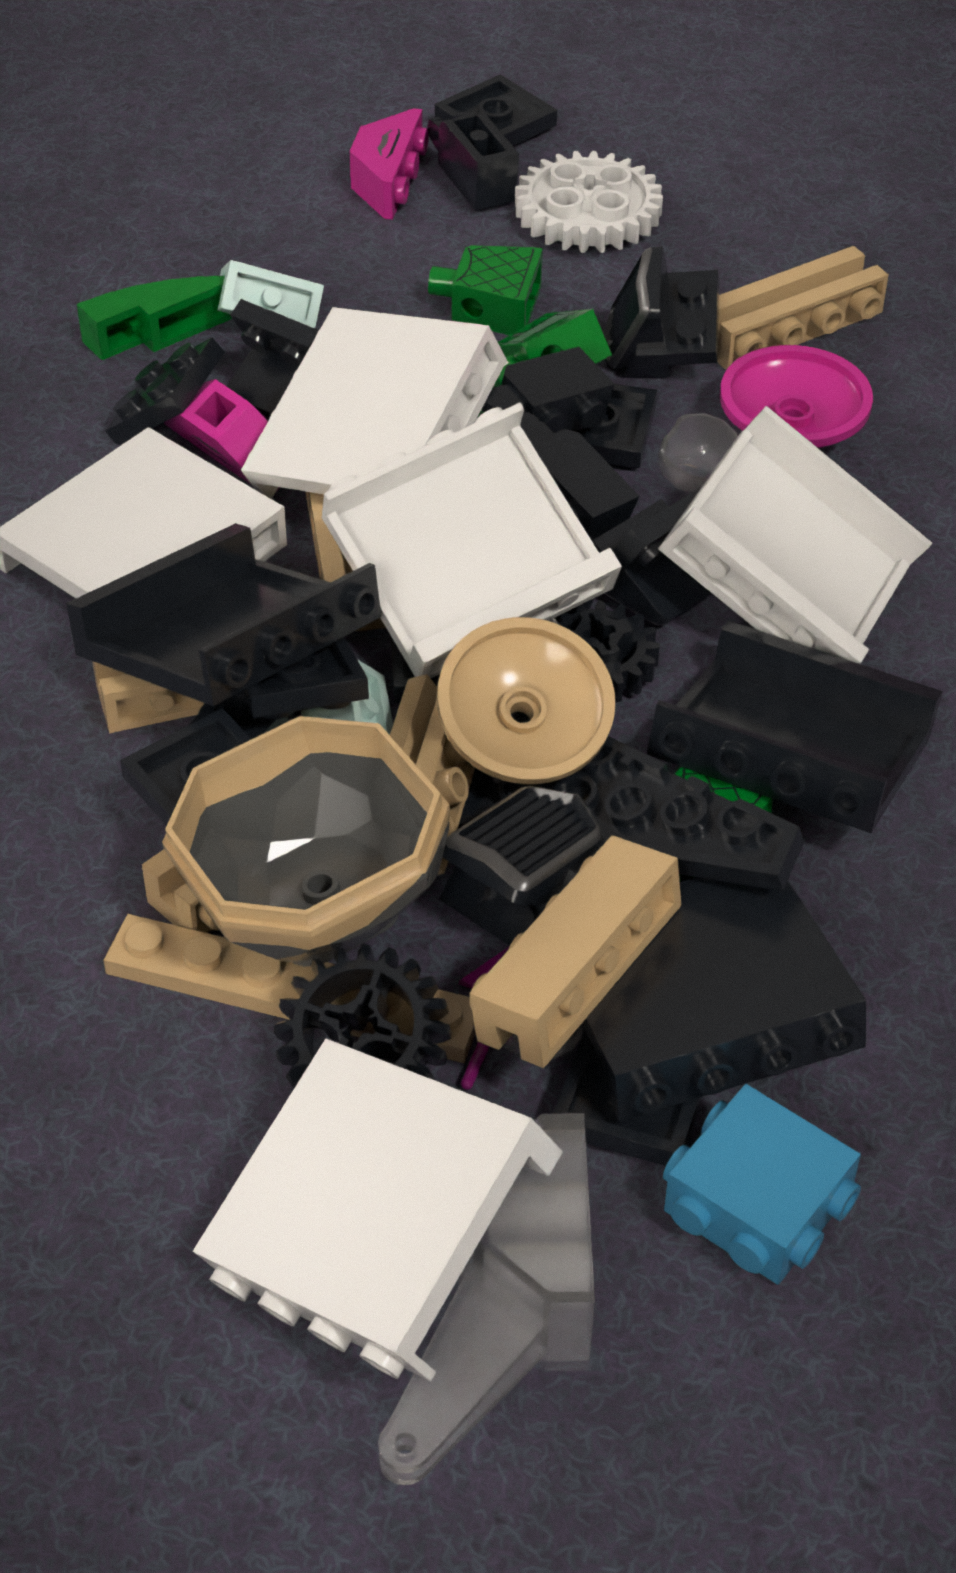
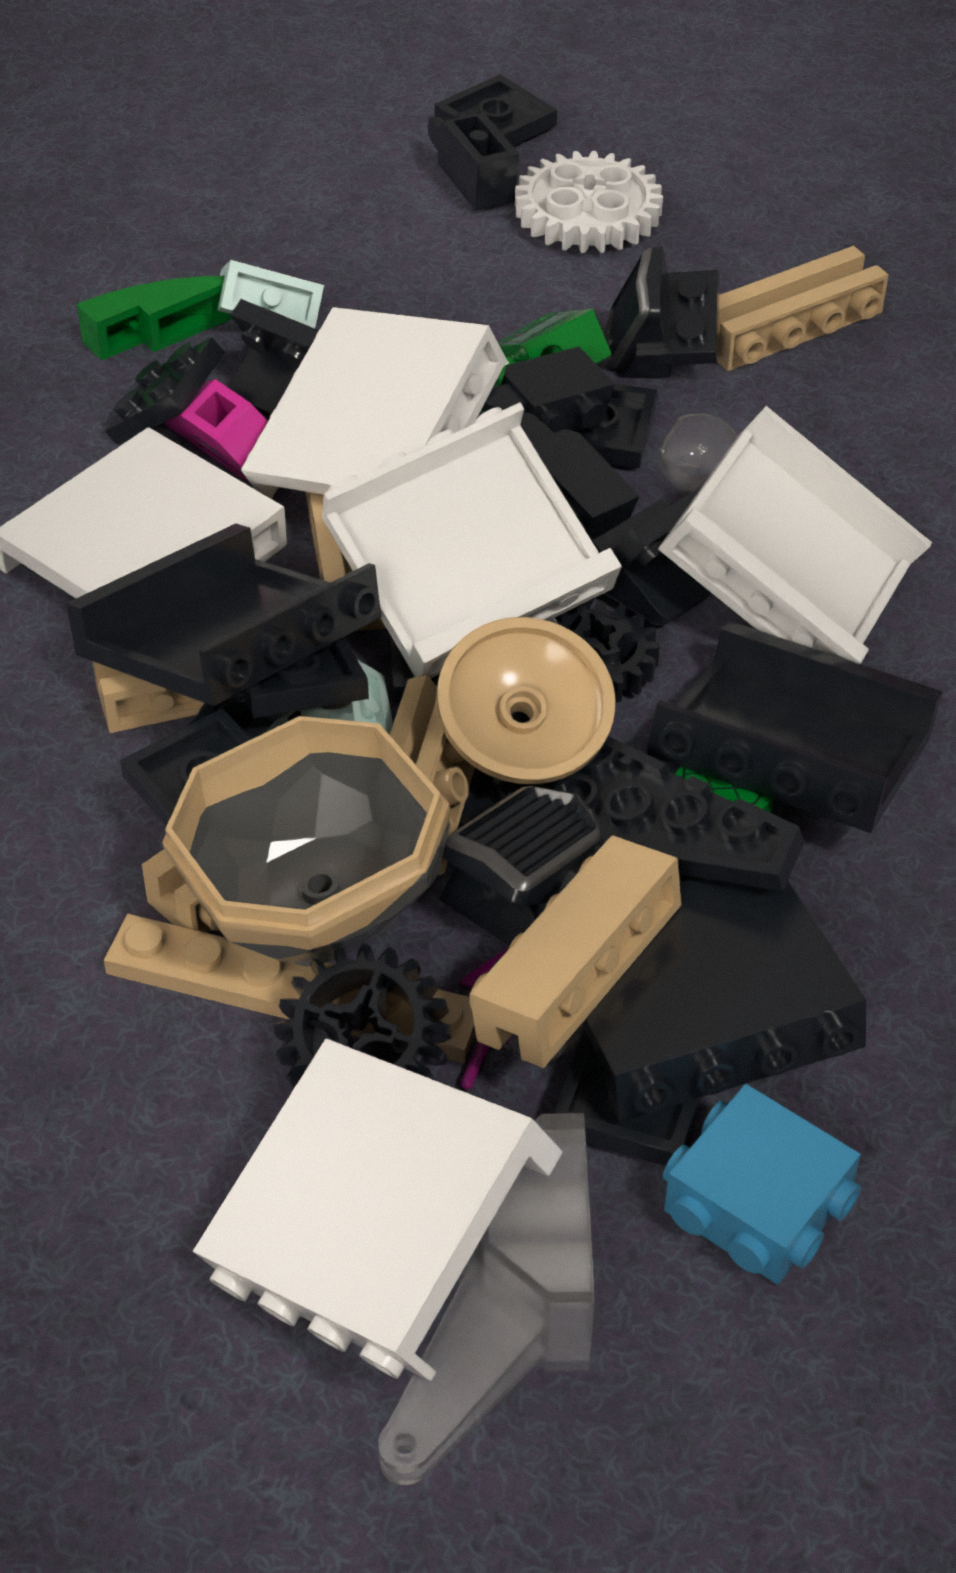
dark pink slope [350,108,429,220] -> none
green torso [428,245,543,335] -> none
dark pink dish [720,345,873,449] -> none

